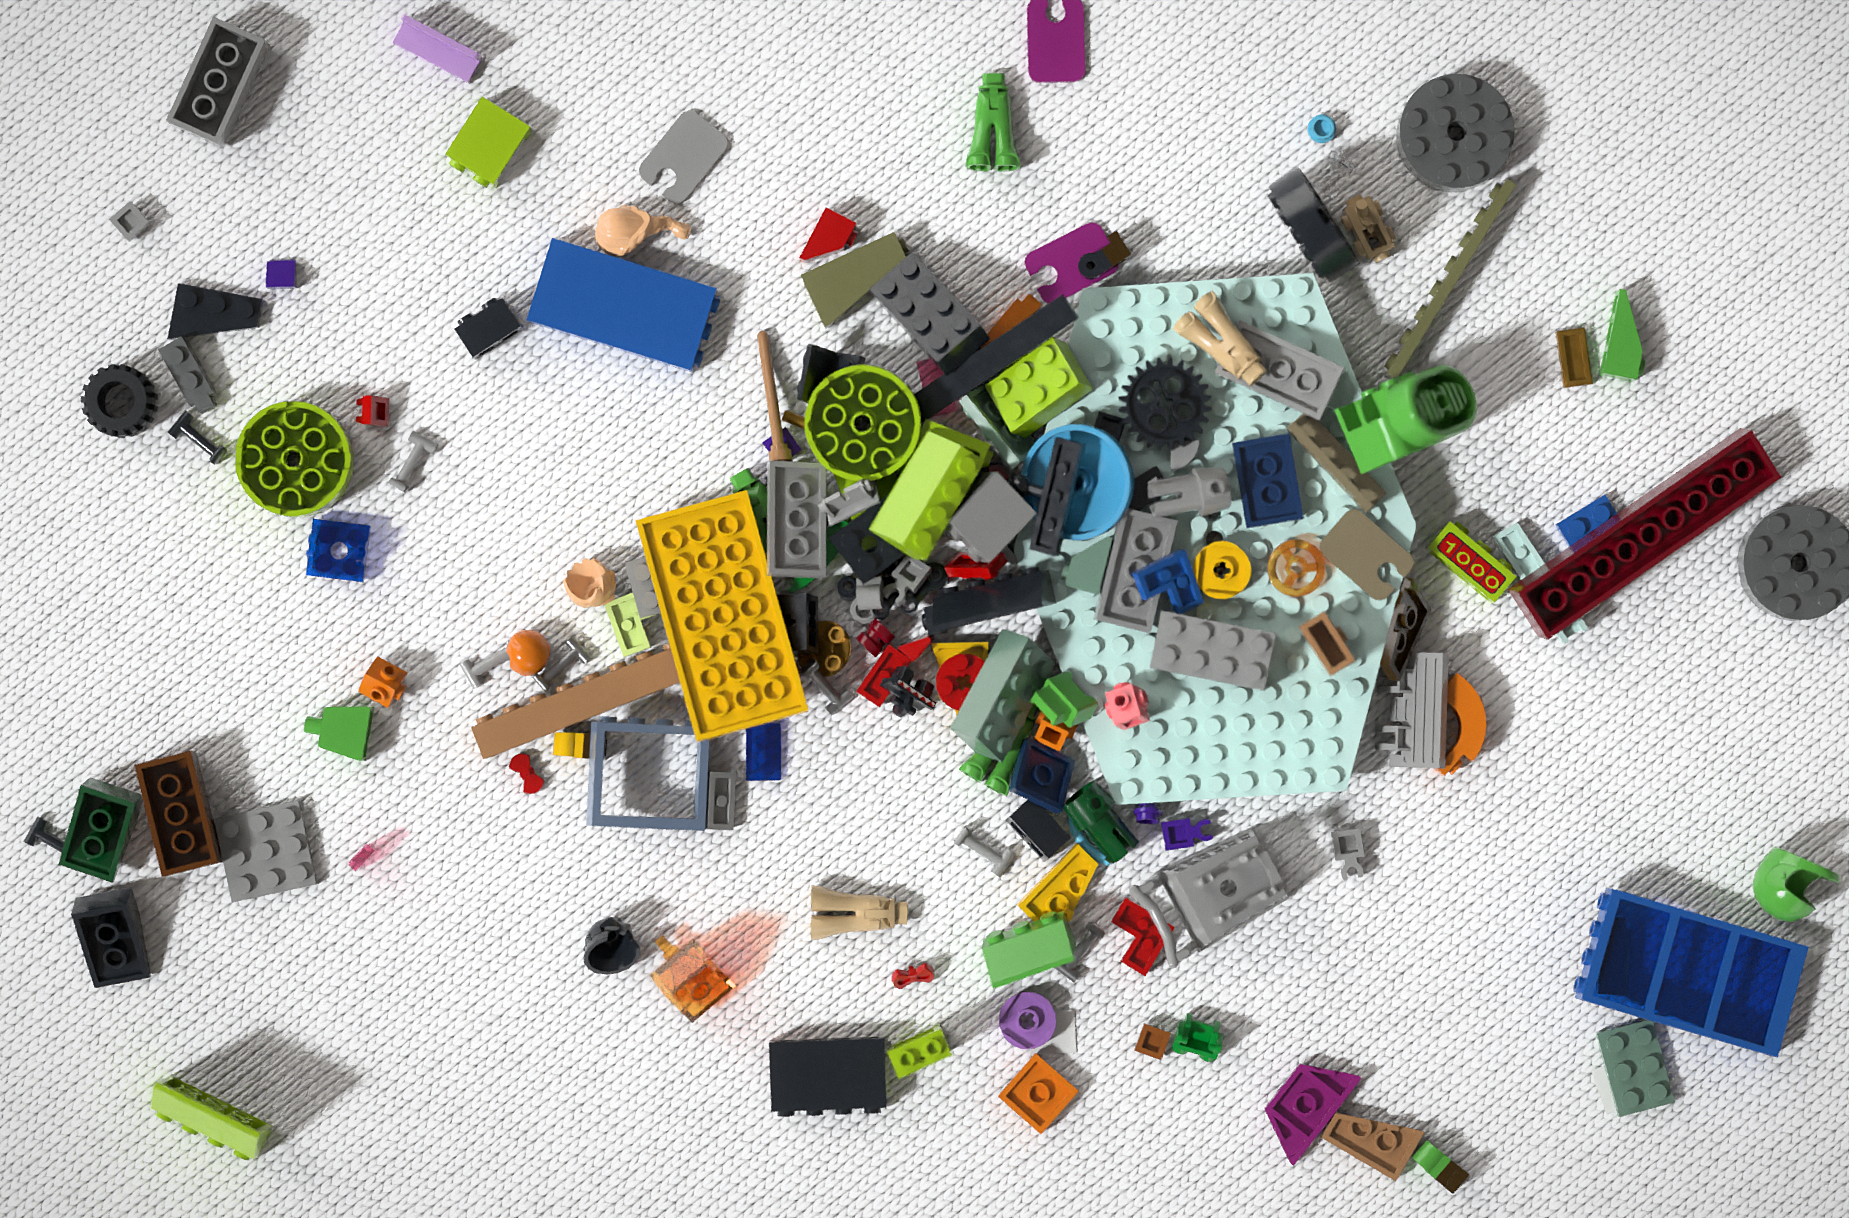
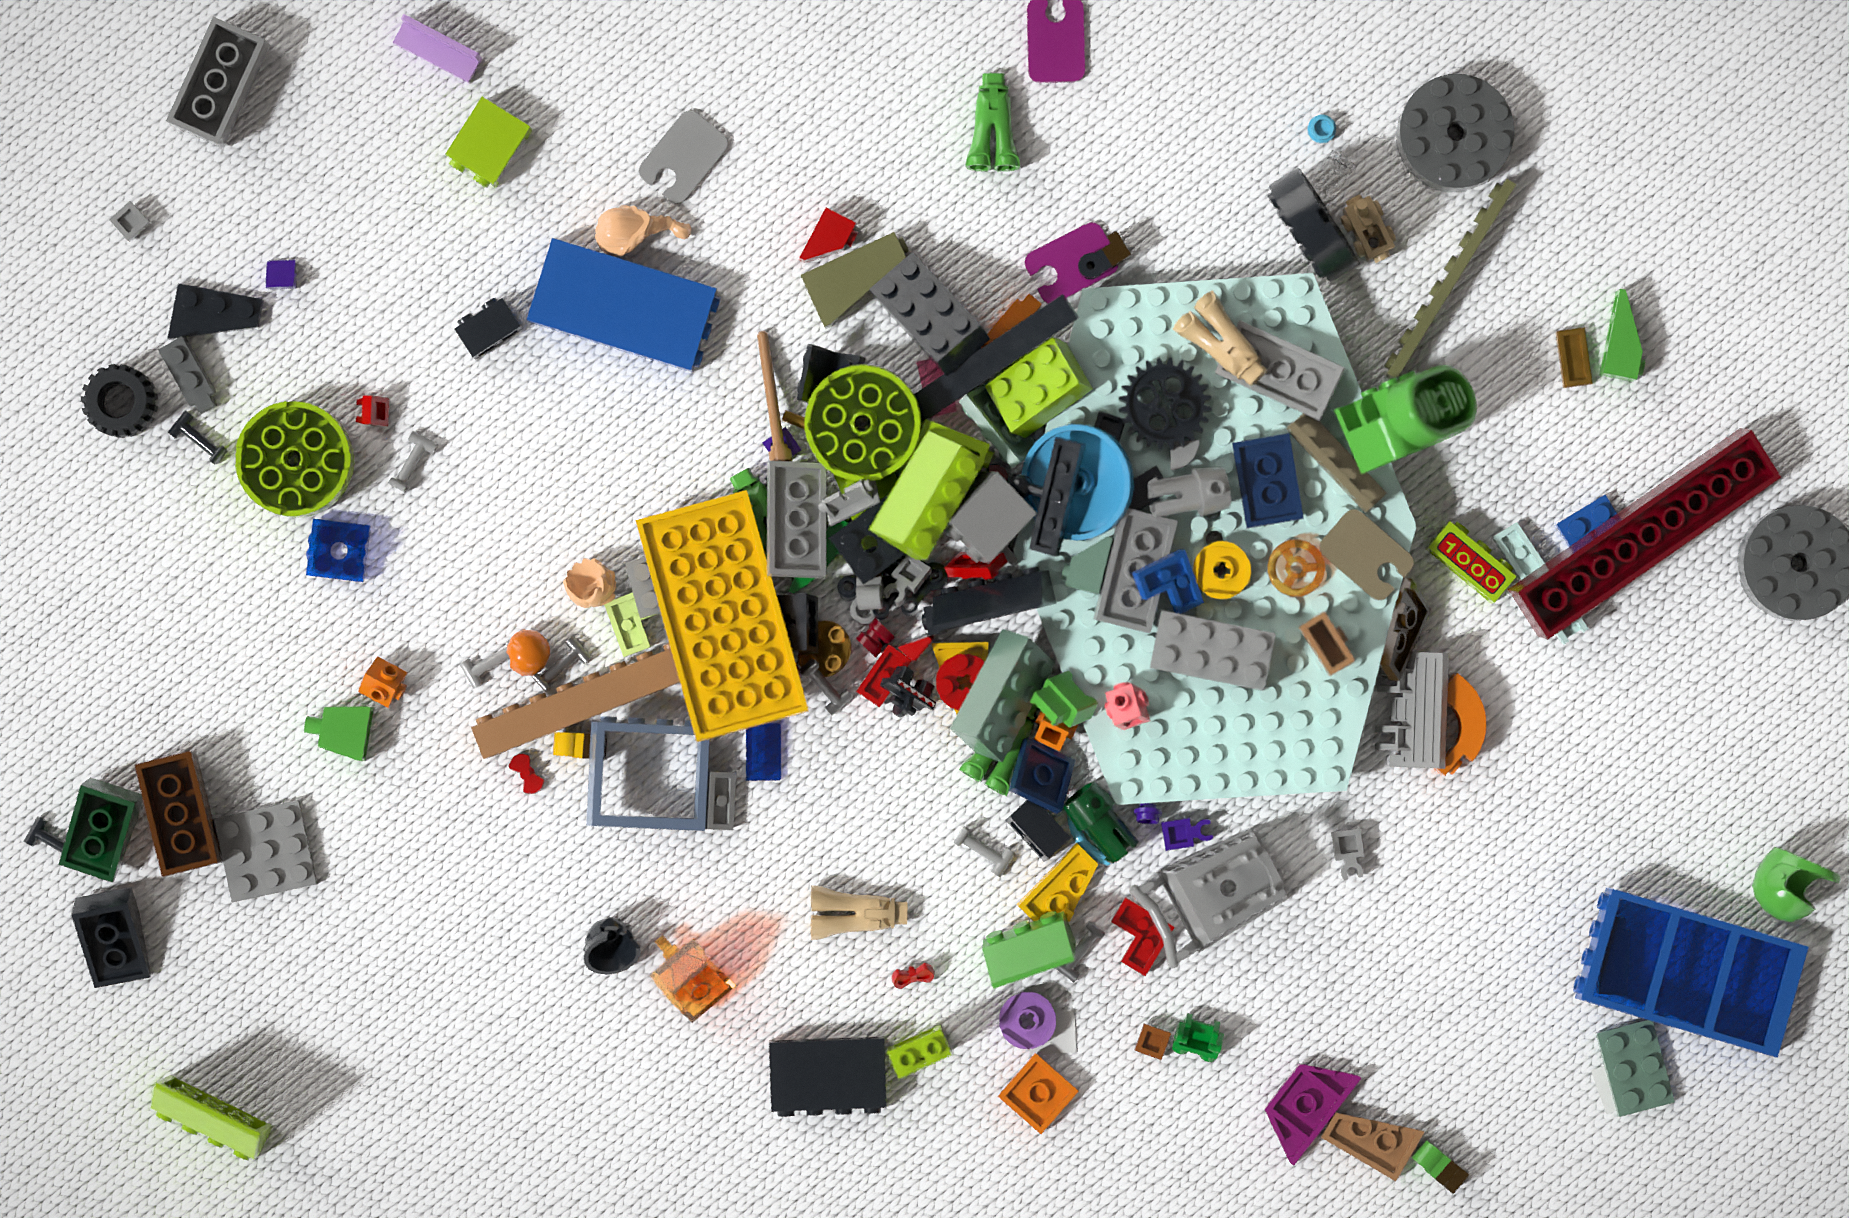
clear pink tile [348,843,378,871] -> none

